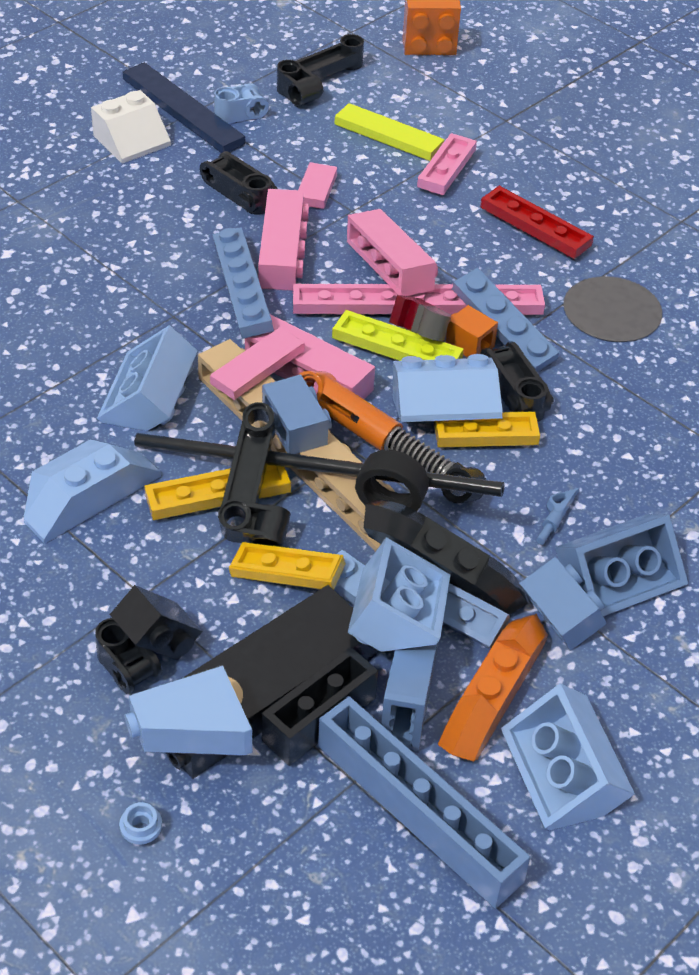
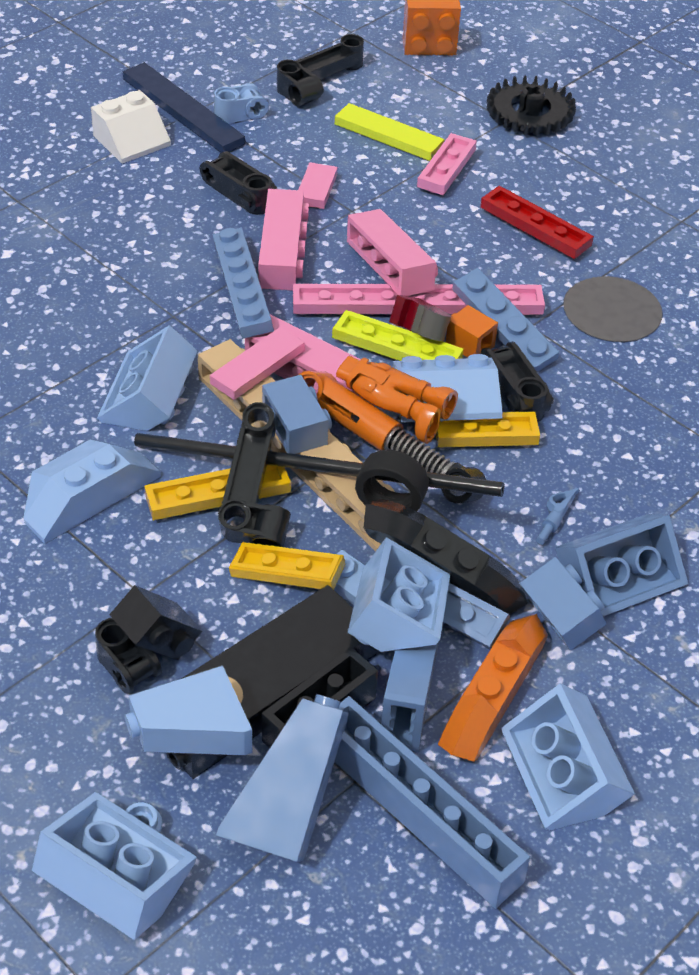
none -> light blue slope [32,792,197,940]
none -> medium blue slope [216,694,349,862]
none -> orange piece [336,355,458,444]
none -> black gear [486,75,576,135]

